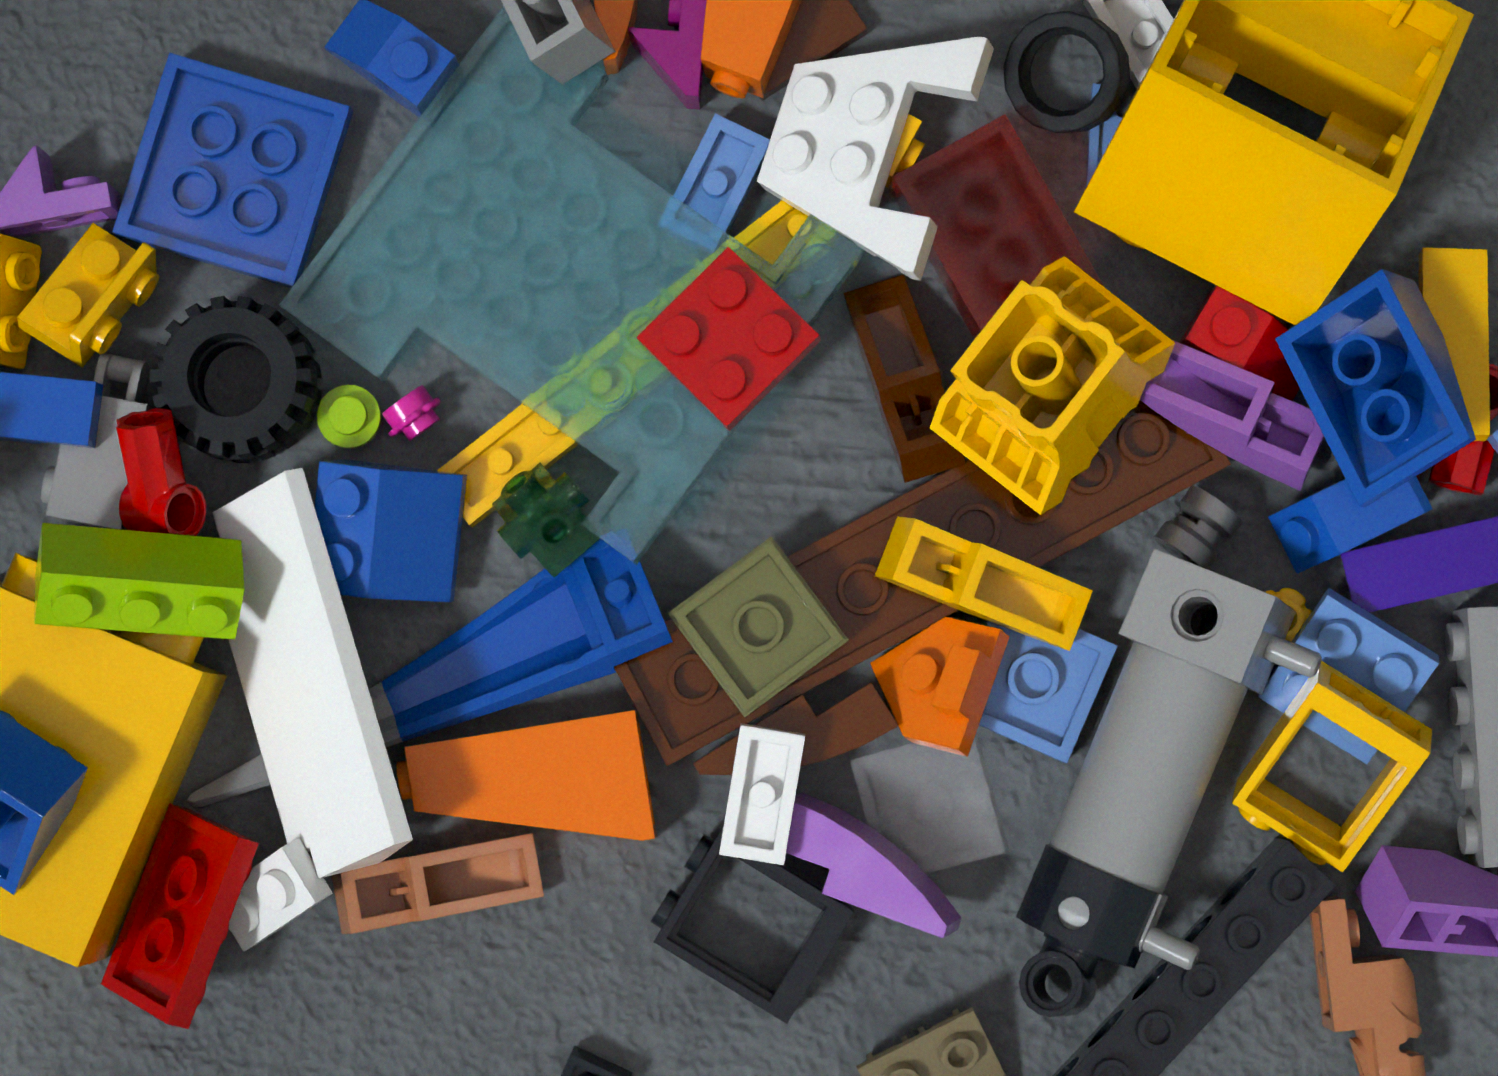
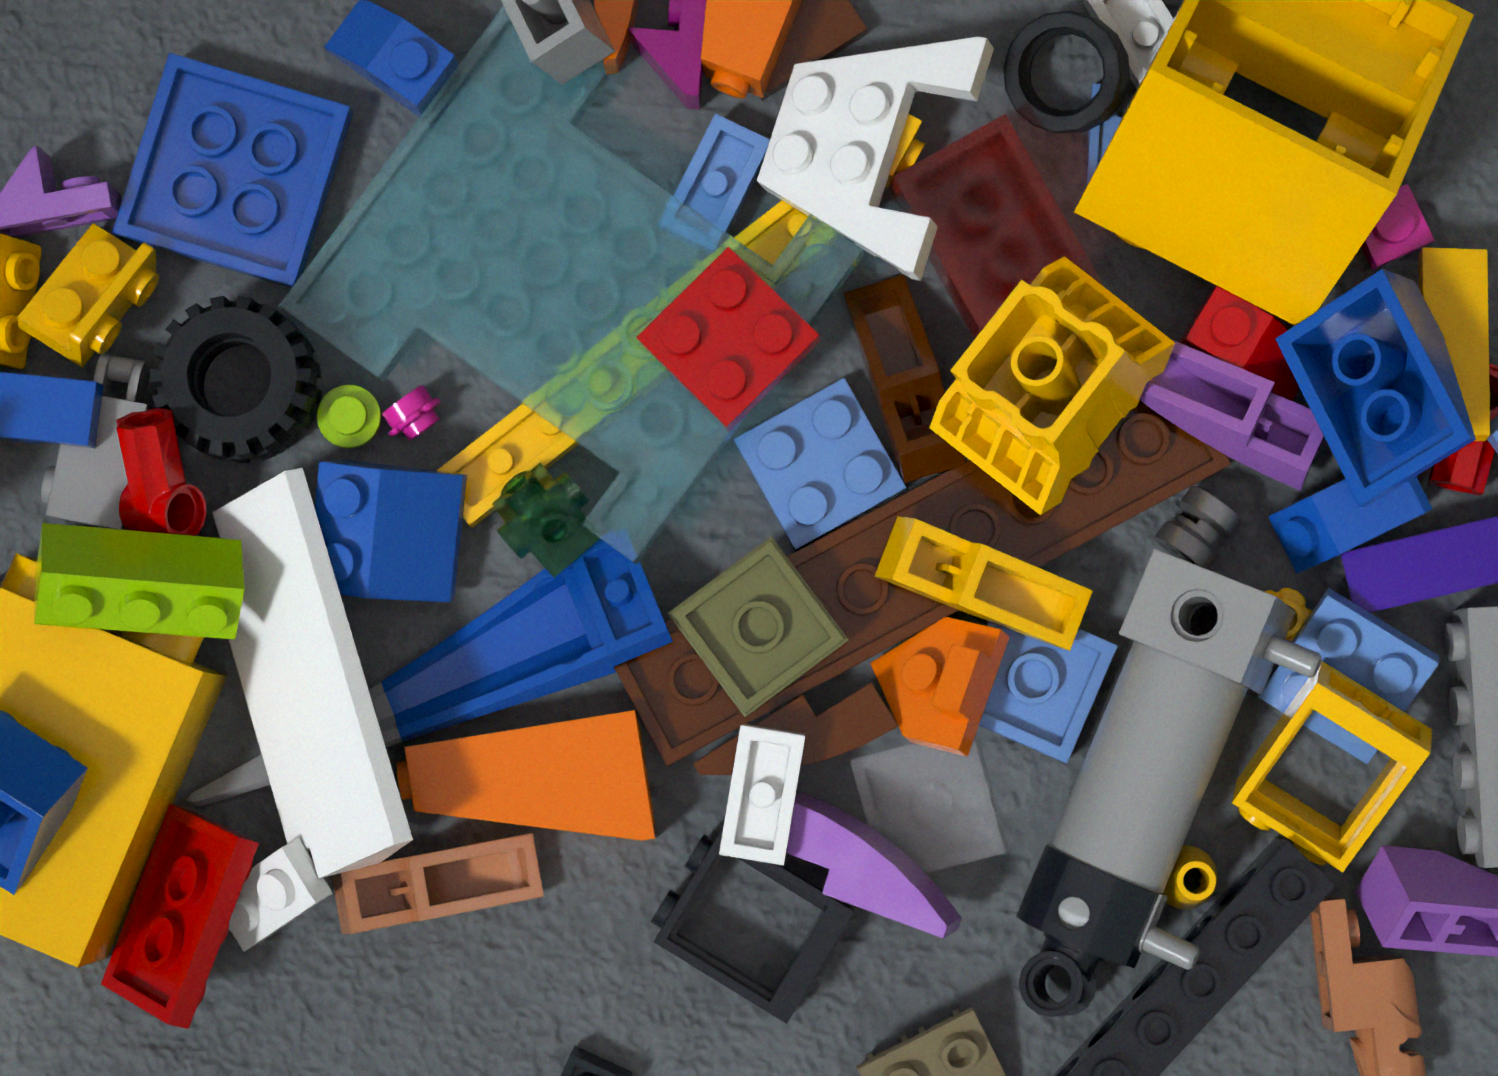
none -> medium blue plate [733,378,906,551]
none -> yellow cone [1163,845,1218,910]
none -> dark pink plate [1361,184,1435,270]

